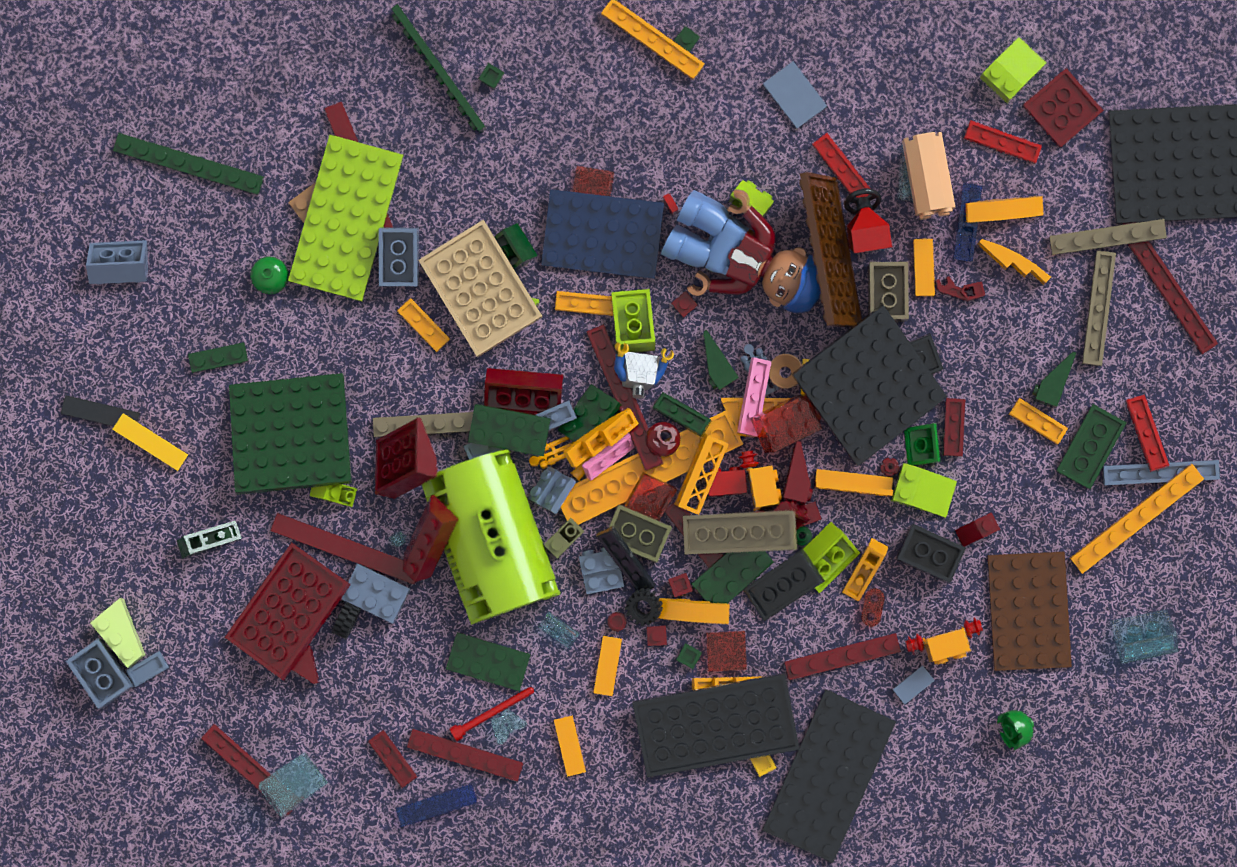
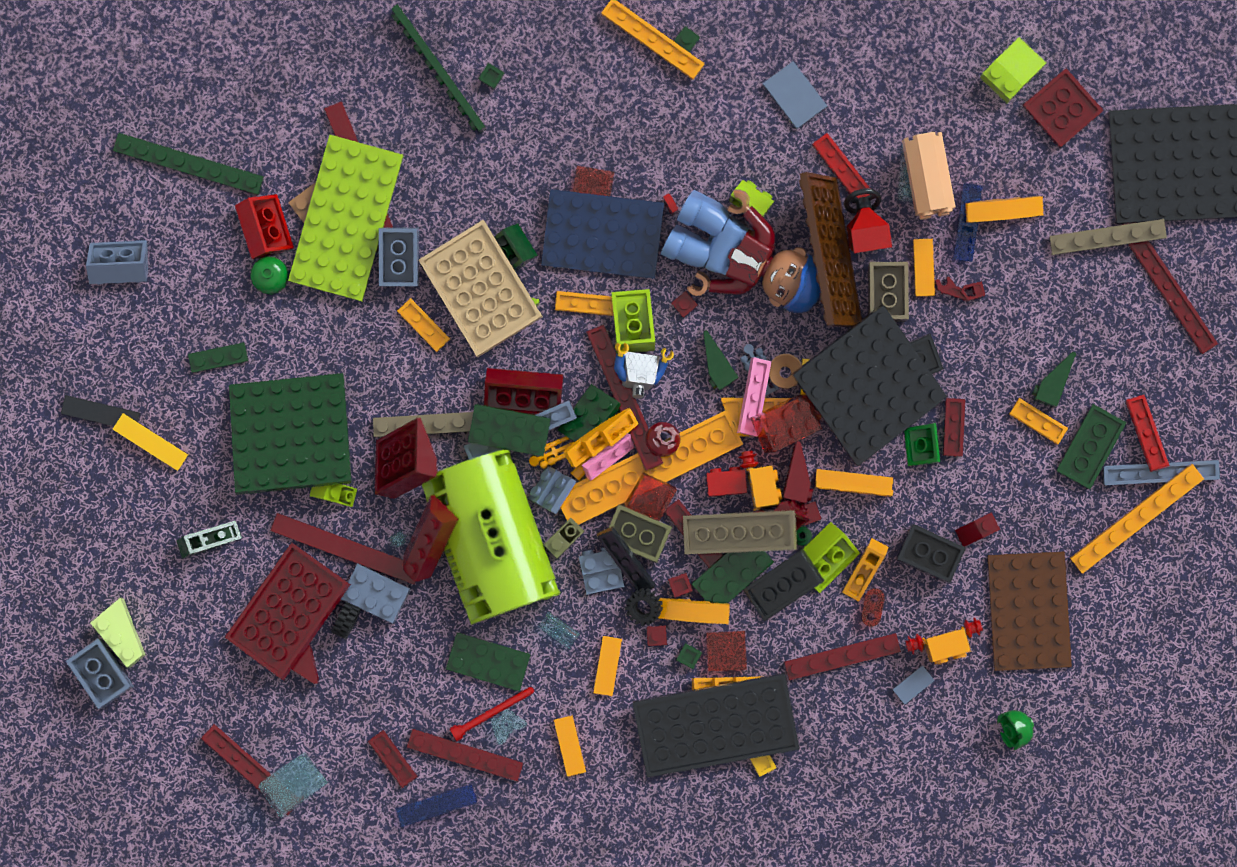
sand blue tile [126,651,169,687] -> none
dark red plate [607,612,627,631] -> none
dark green tile [652,392,712,437] -> none
light orange fence [674,434,728,515] -> none
black plate [762,689,896,863] -> none
dark red plate [880,458,899,477] -> none
lime slope [891,463,957,518] -> none
red tile [964,120,1042,164] -> none
light orange slope [977,239,1051,285] -> none
dark tan plate [1082,250,1116,367] -> none
clear light blue slope [1110,609,1178,664] -> none
none -> red slope [235,194,294,259]

